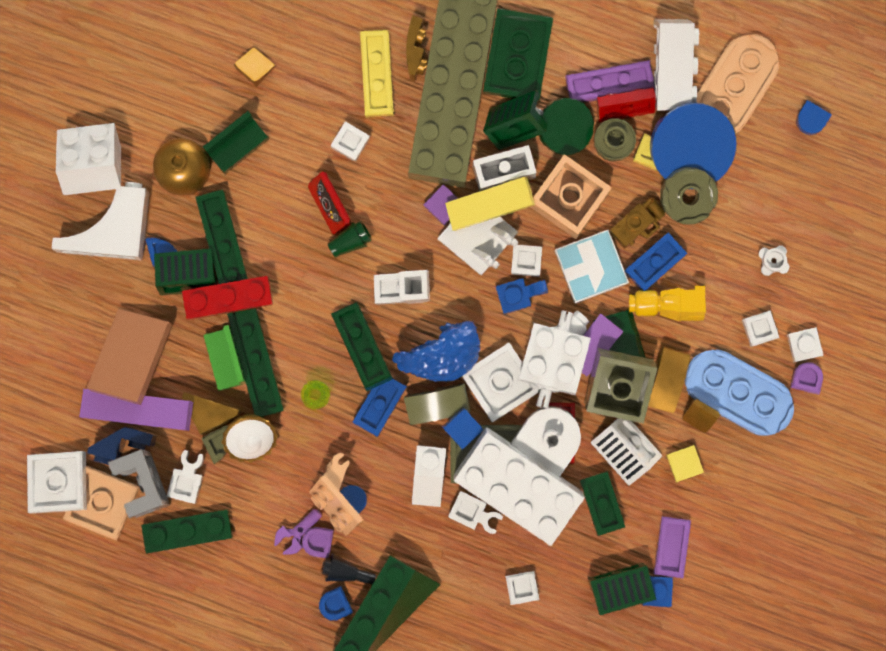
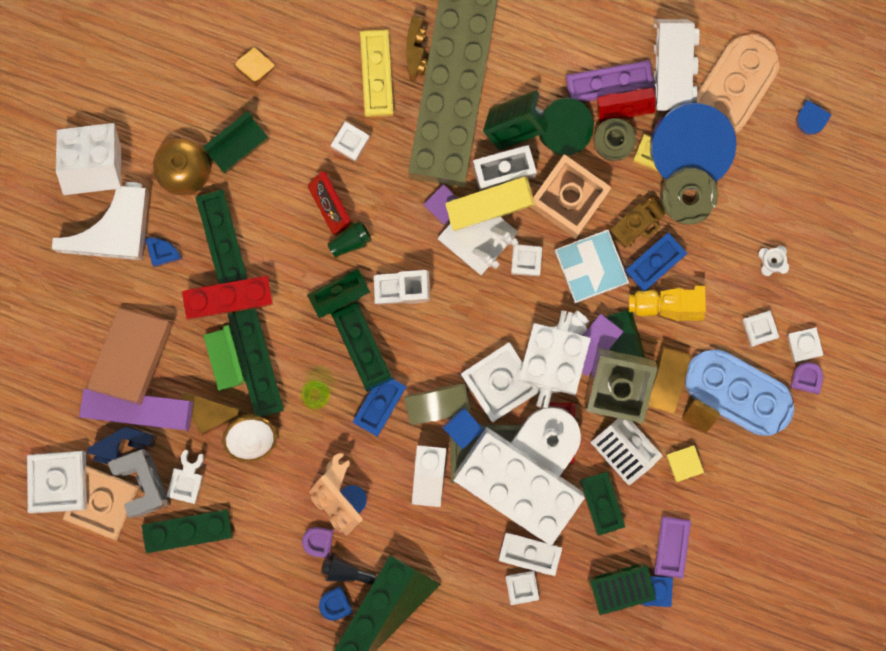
dark green panel [154,248,217,296] -> none
olive tile [201,425,228,464] -> none
medium lavender bar [275,509,322,555] -> none
blue hair [392,321,481,382] -> none
white plate [448,491,503,534] -> none
dark green plate [483,8,553,103] -> none
blue plate [495,278,548,315] -> none
none -> dark green plate [307,269,370,319]
none -> white plate [498,532,562,576]

